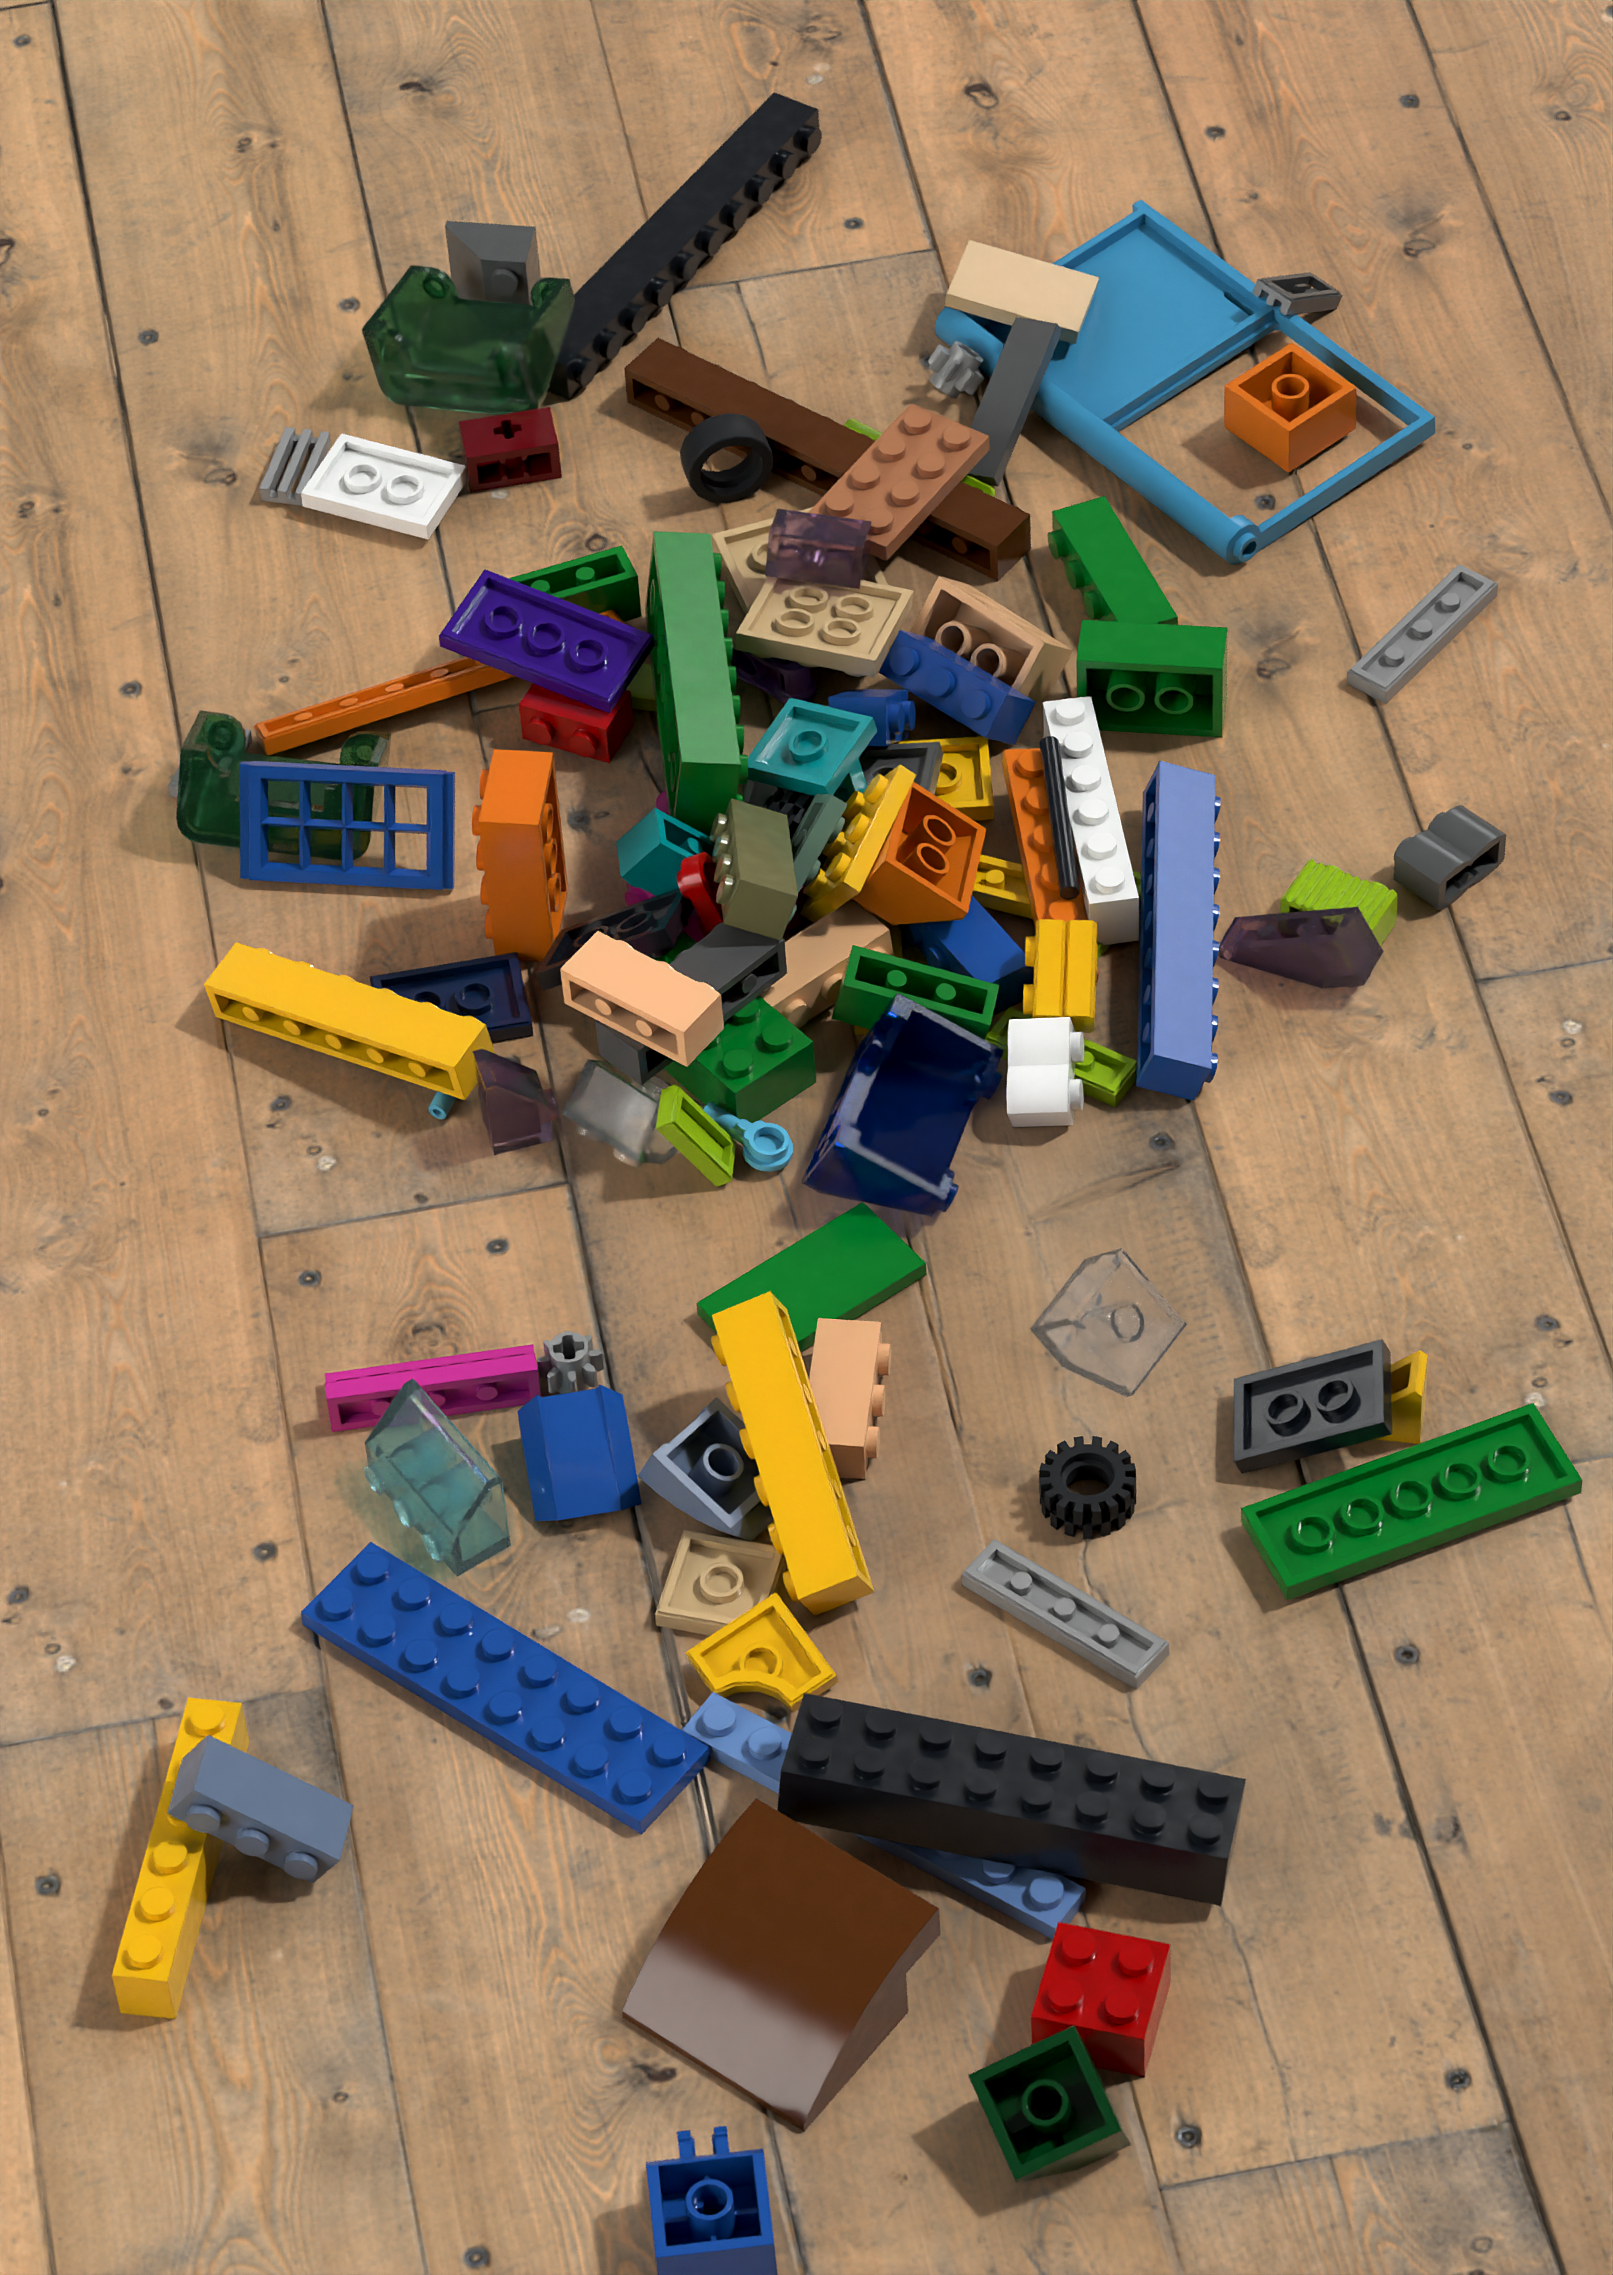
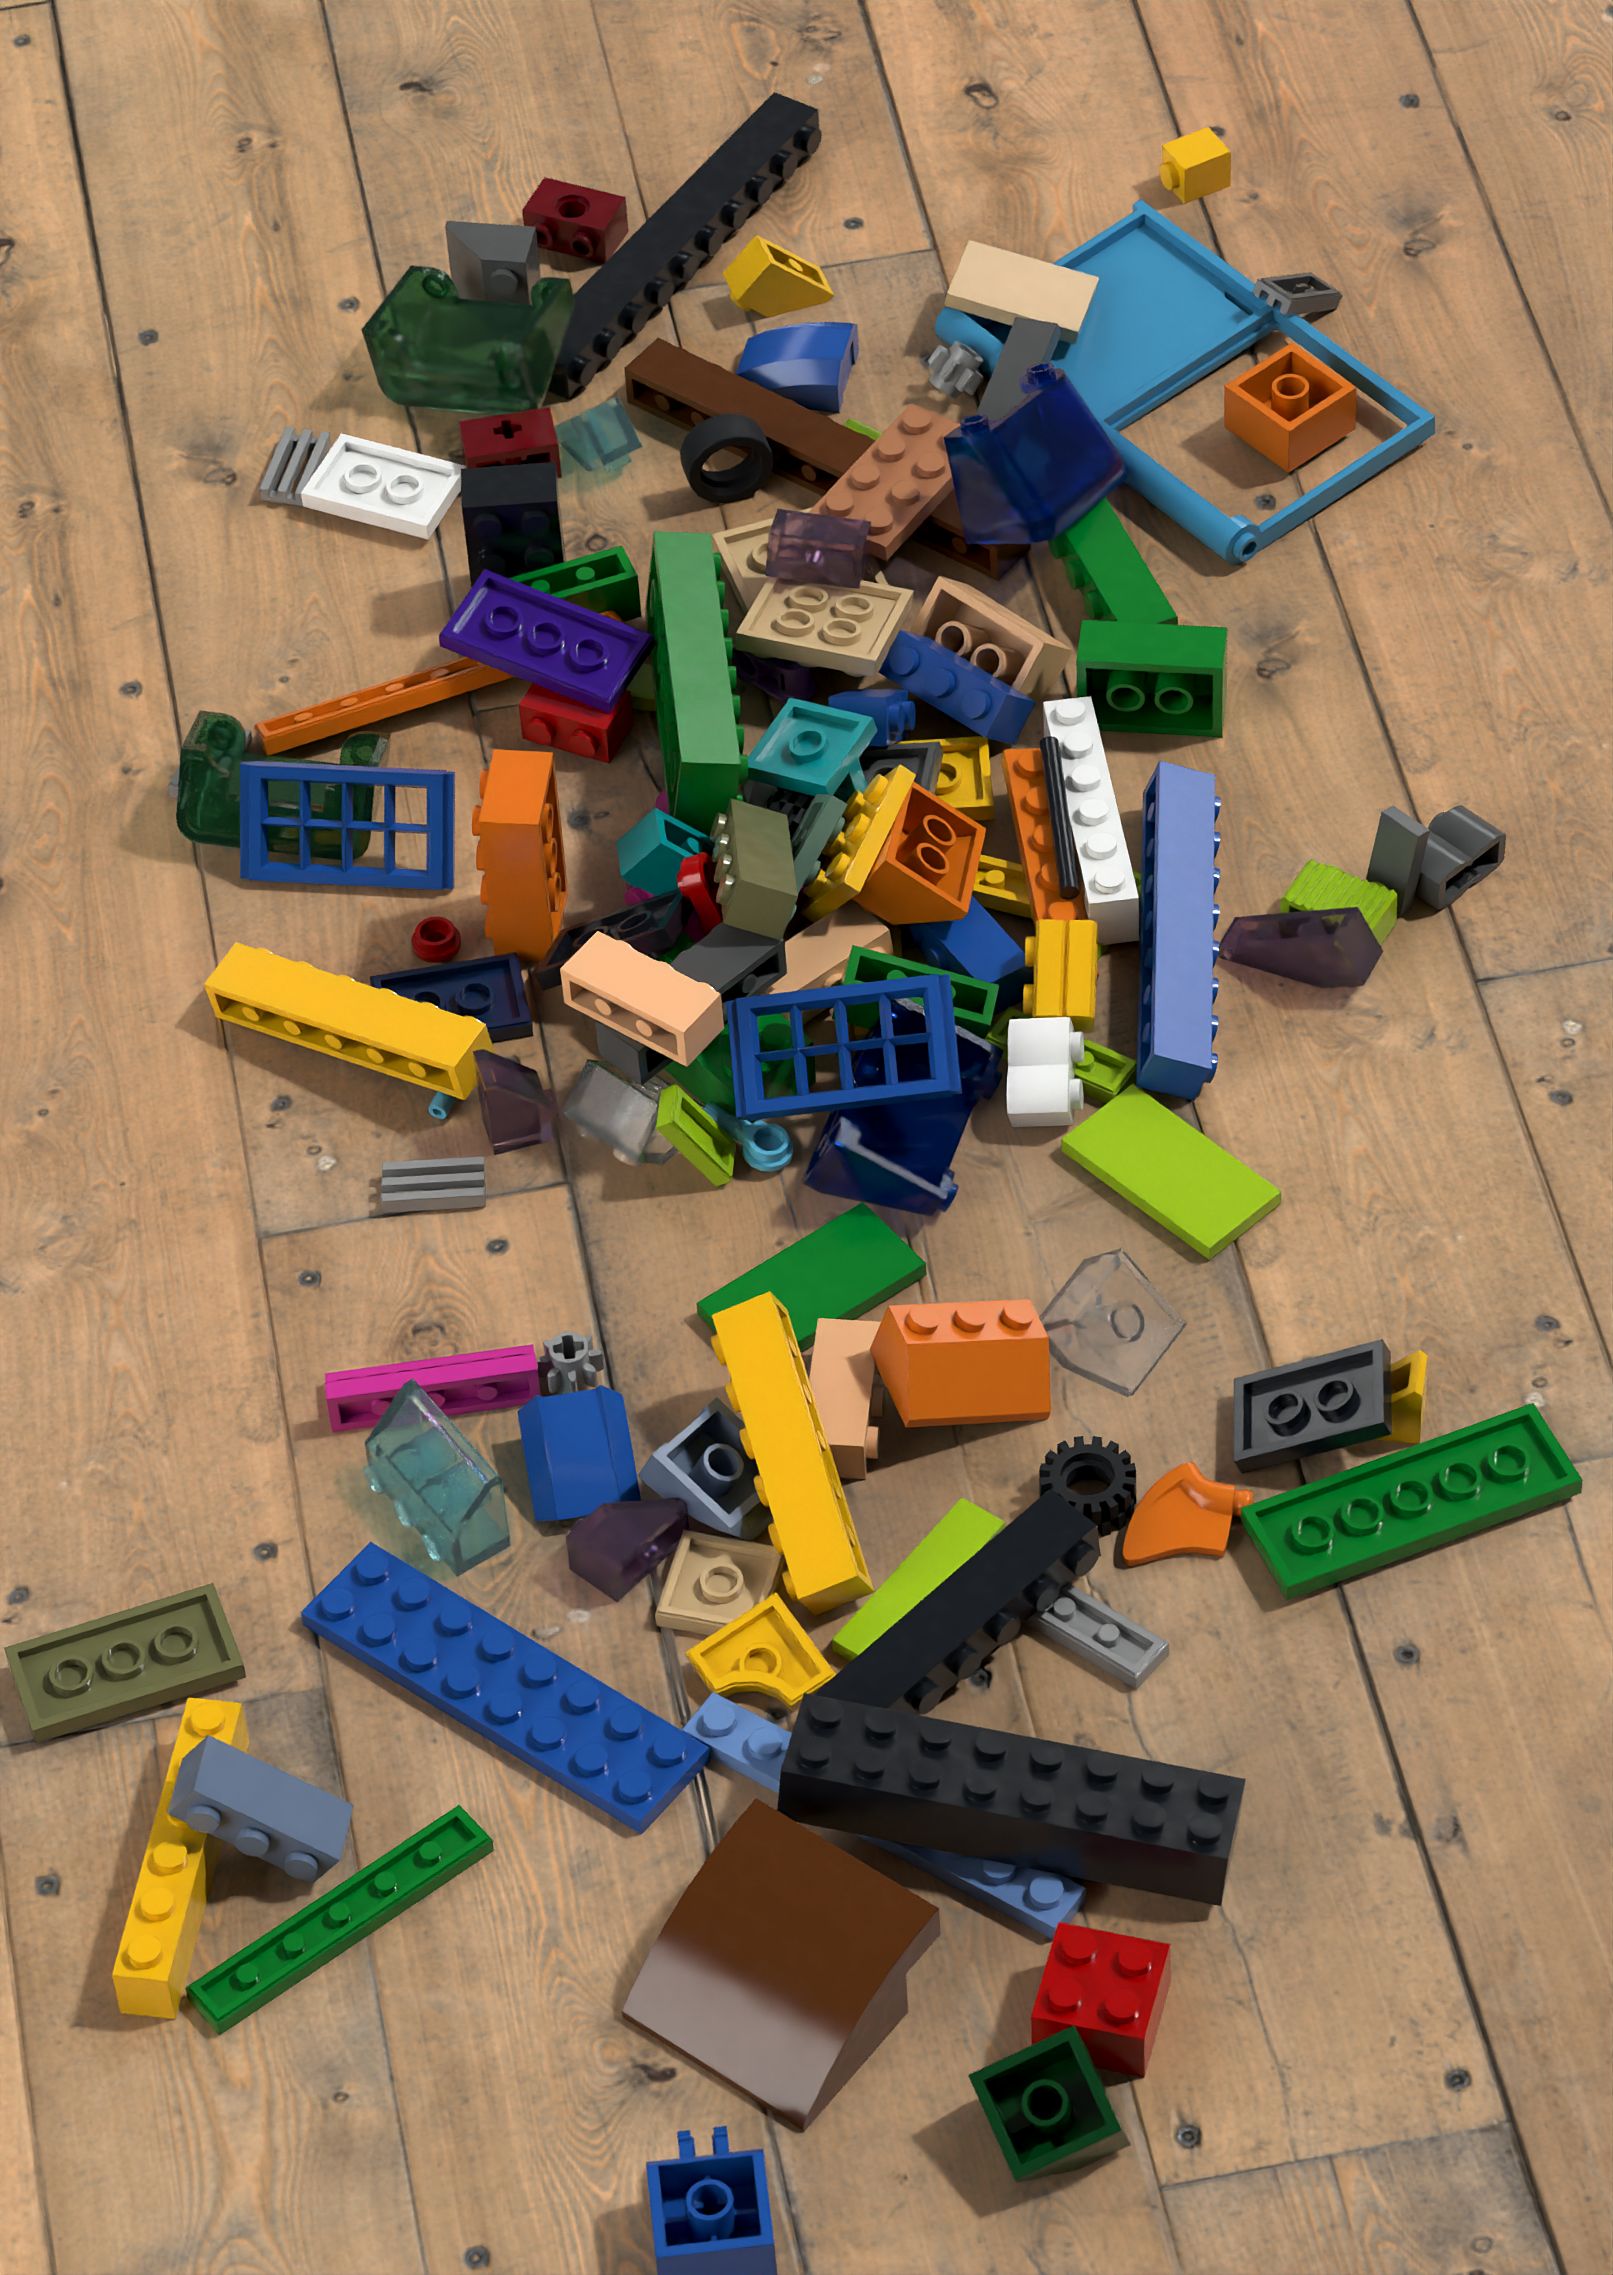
light grey tile [1347,564,1498,704] -> none
none -> olive plate [4,1583,246,1743]
none -> green tile [185,1805,494,2035]
none -> light grey tile [381,1156,486,1213]
none -> red plate [411,916,461,963]
none -> black brick [461,462,566,588]
none -> dark red brick [522,177,629,264]
none -> clear light blue slope [554,396,642,474]
none -> clear purple slope [566,1497,690,1603]
none -> yellow slope [722,235,834,318]
none -> blue piece [726,974,962,1121]
none -> blue slope [736,322,859,413]
none -> black brick [814,1489,1101,1715]
none -> lime tile [832,1497,1006,1661]
none -> orange slope [869,1299,1051,1427]
none -> clear blue windscreen [944,363,1127,544]
none -> lime tile [1061,1084,1282,1260]
none -> orange arm [1122,1462,1254,1566]
none -> yellow brick [1159,127,1231,204]
none -> dark grey tile [1366,806,1430,916]

